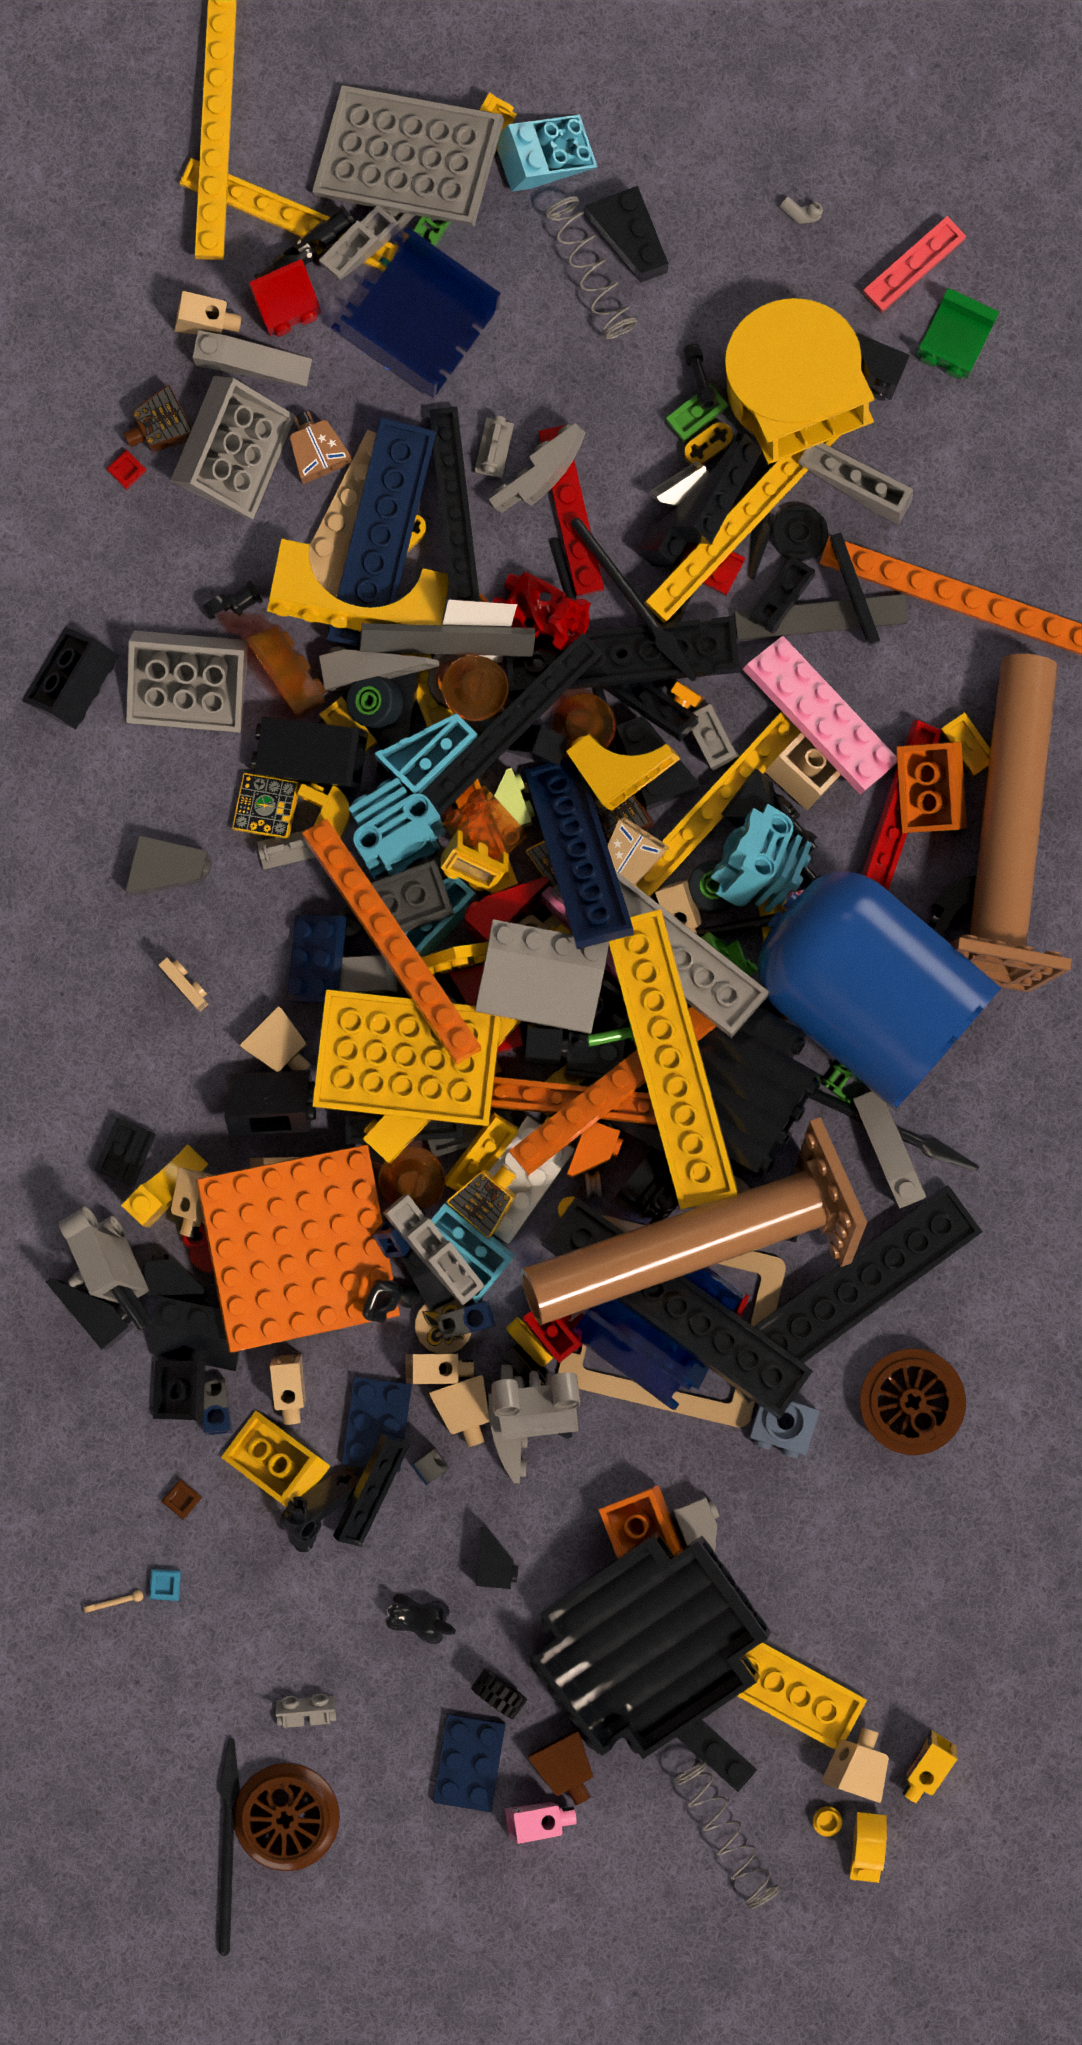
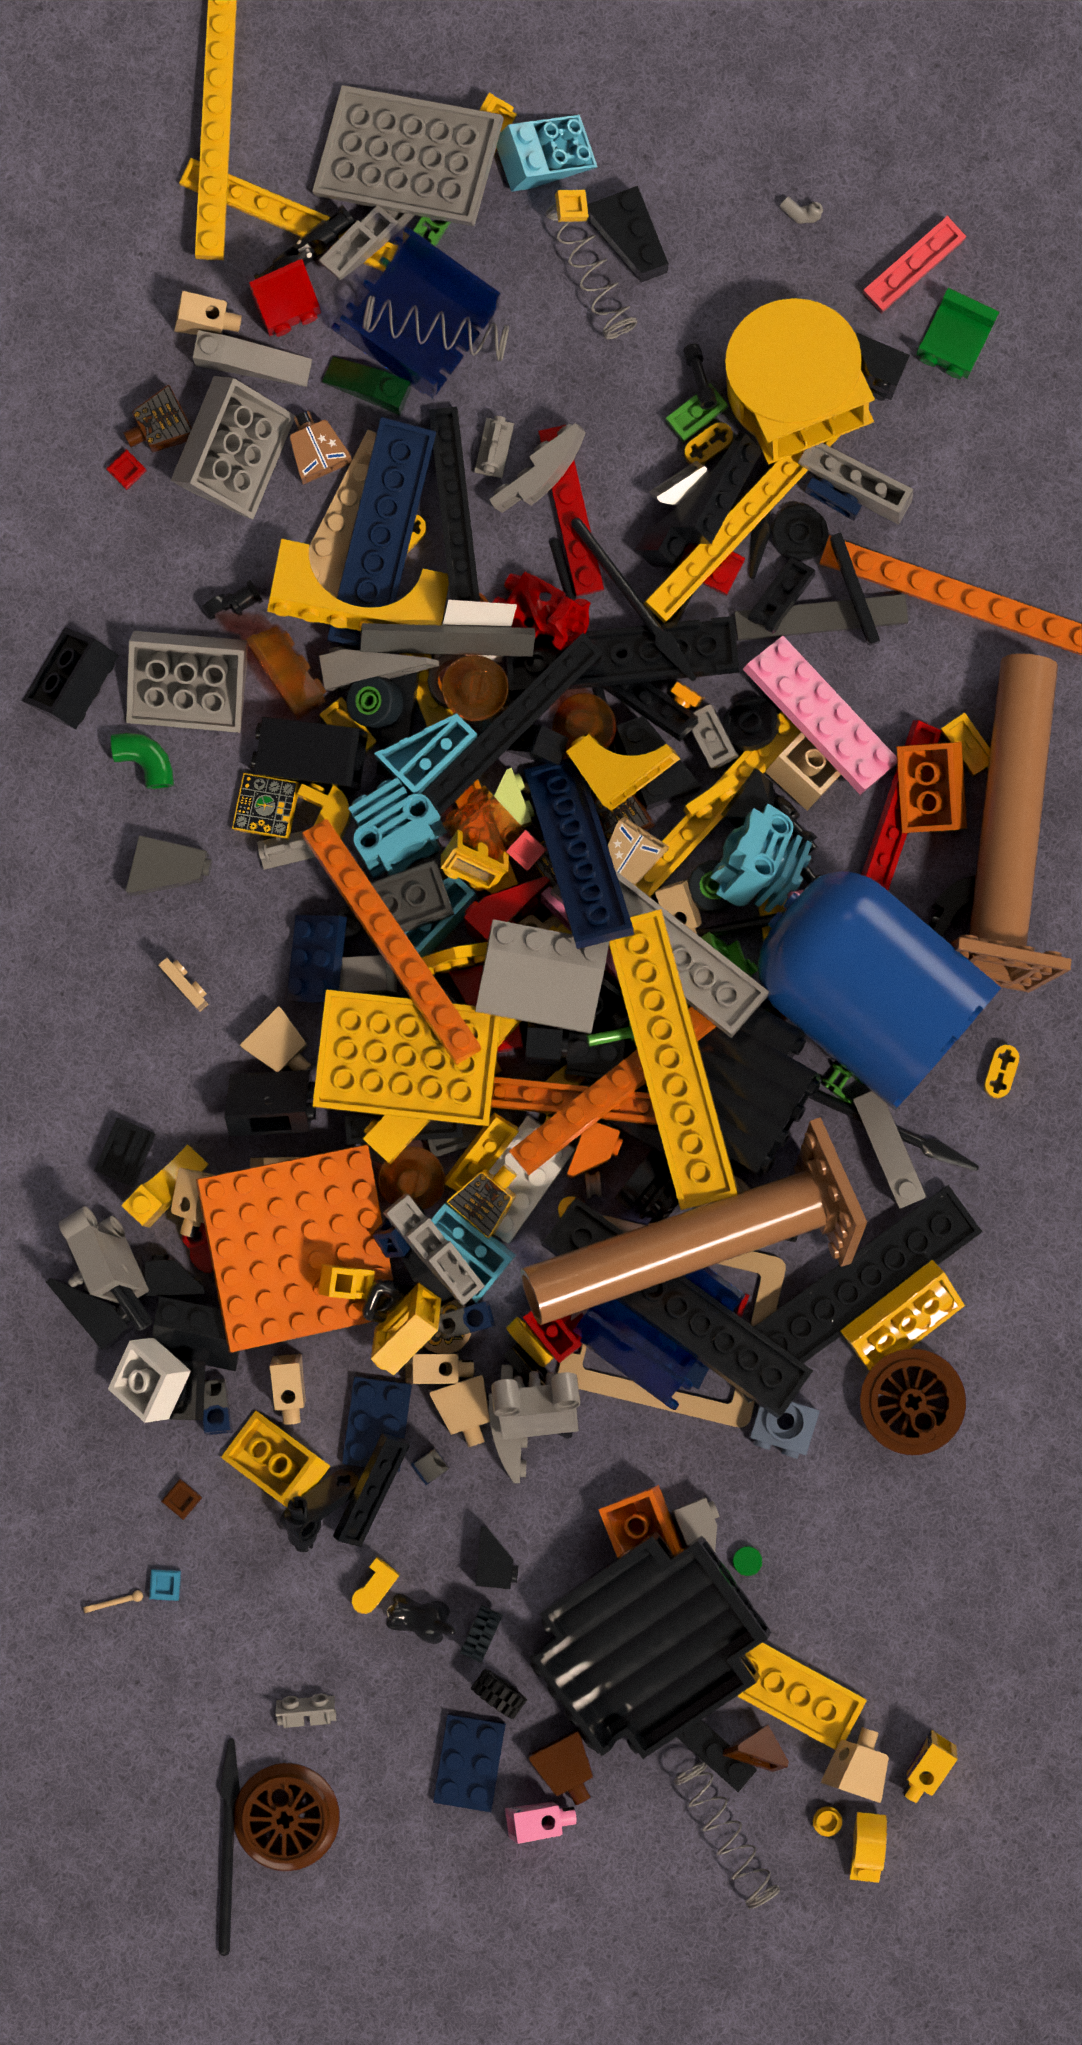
none -> white brick [108,1338,191,1423]
none -> green cylinder [111,733,174,789]
none -> yellow brick [318,1264,375,1300]
none -> dark green slope [322,356,411,416]
none -> yellow leg [352,1557,400,1614]
none -> light grey piece [362,295,509,362]
none -> yellow window [371,1283,441,1375]
none -> black wheel [460,1605,503,1663]
none -> coral plate [506,830,547,871]
none -> yellow tile [555,190,589,222]
none -> yellow plate [683,773,739,819]
none -> black tile [722,696,780,751]
none -> reddish brown slope [723,1725,789,1772]
none -> green tile [733,1546,762,1576]
none -> dark blue plate [805,477,862,521]
none -> yellow slope [841,1260,965,1371]
none -> yellow beam [984,1045,1020,1099]

